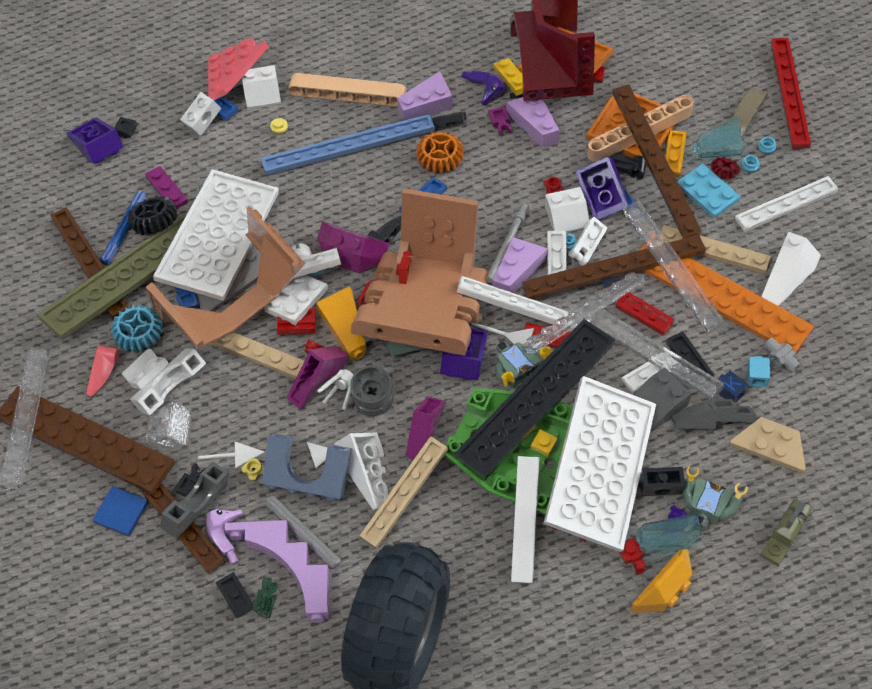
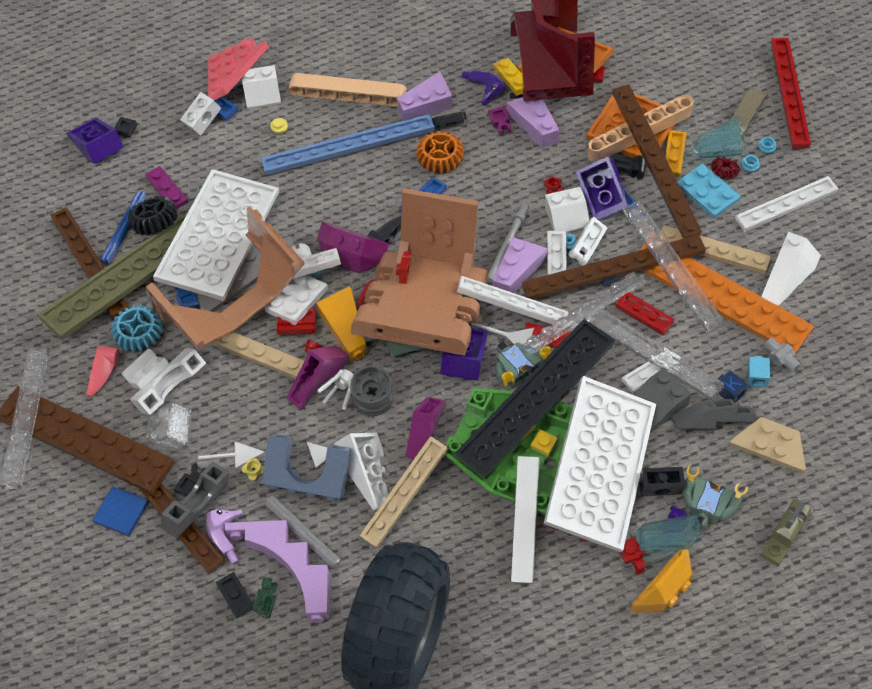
black plate [666,331,714,387] -> none

